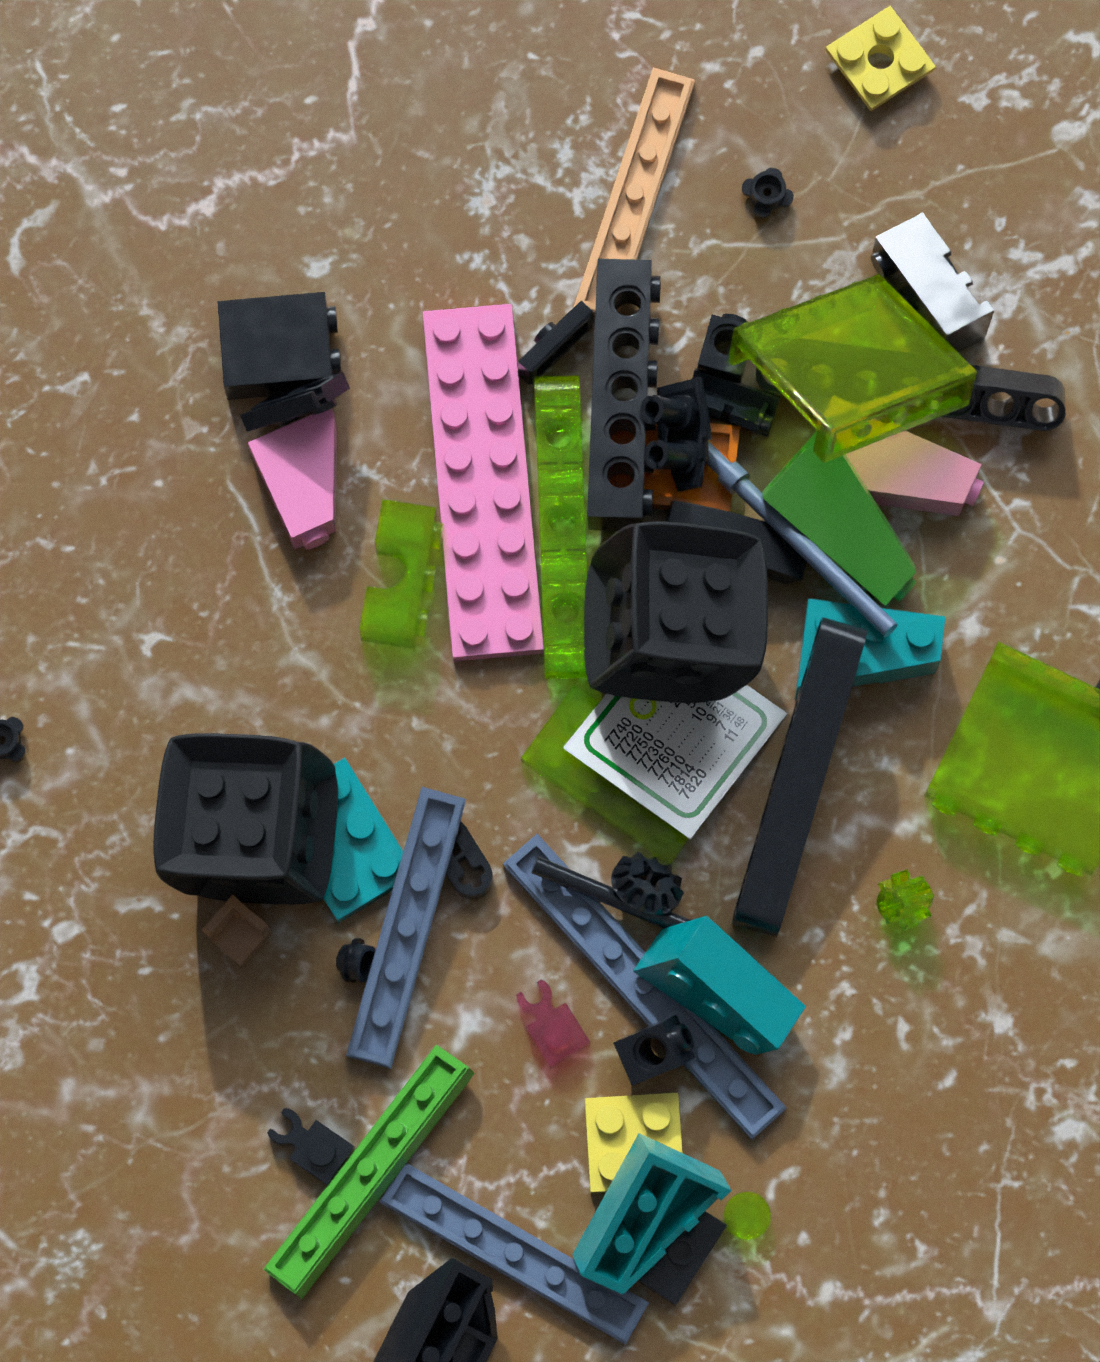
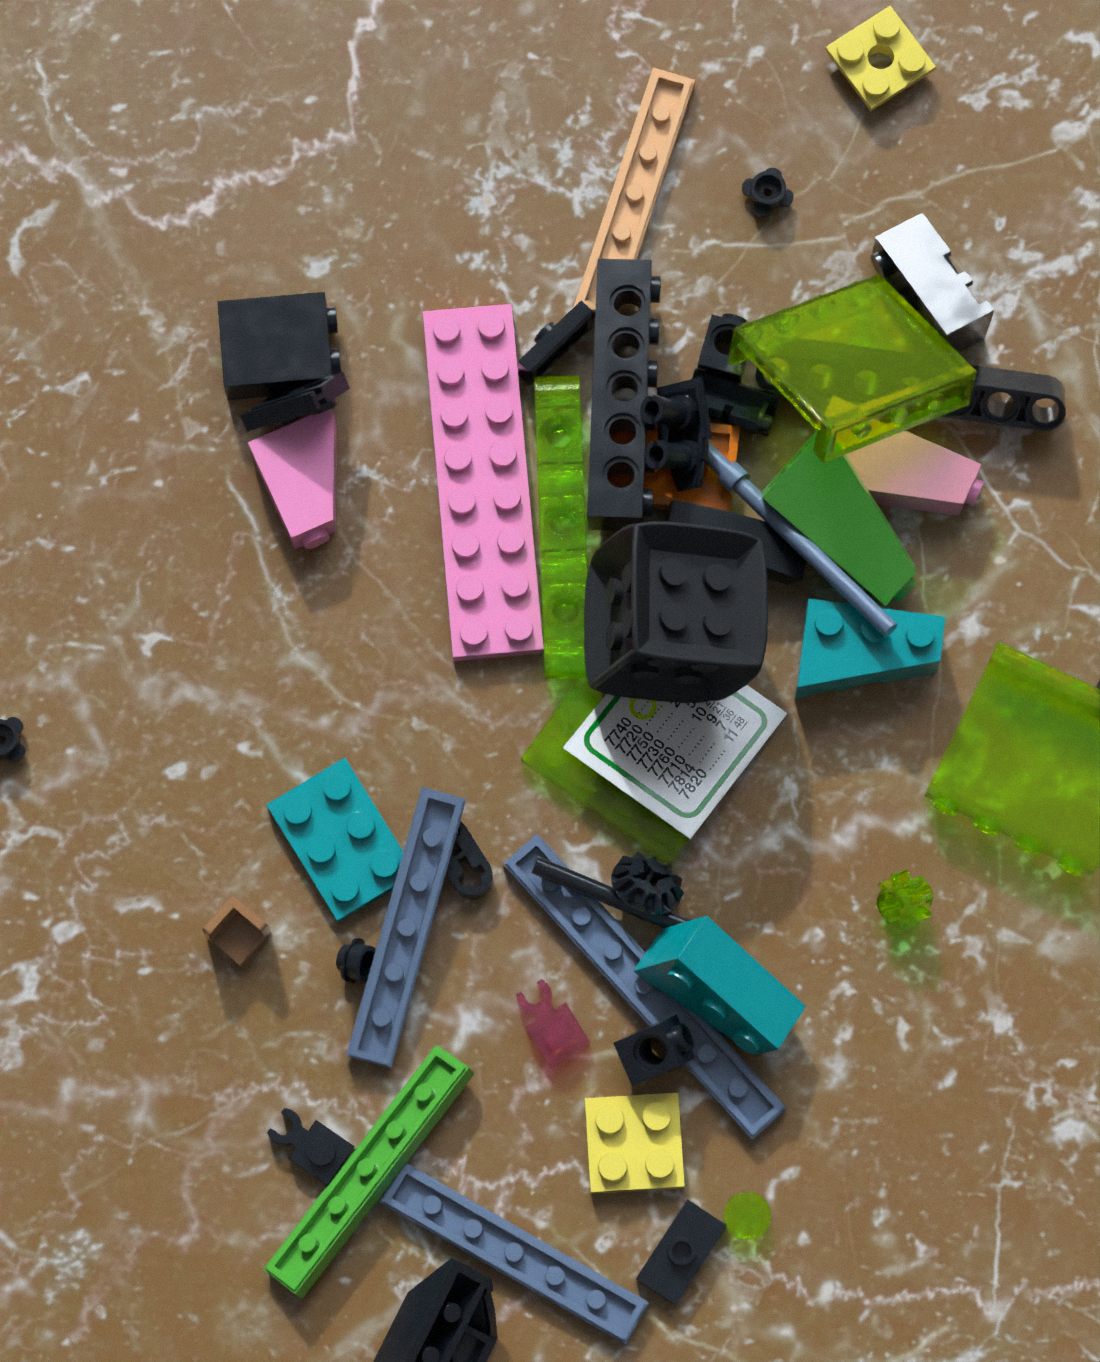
black piece [153,733,338,905] -> none
clear neon green arch [359,499,444,649] -> none
teal wedge [572,1133,732,1295] -> none
black beam [732,617,867,937] -> none

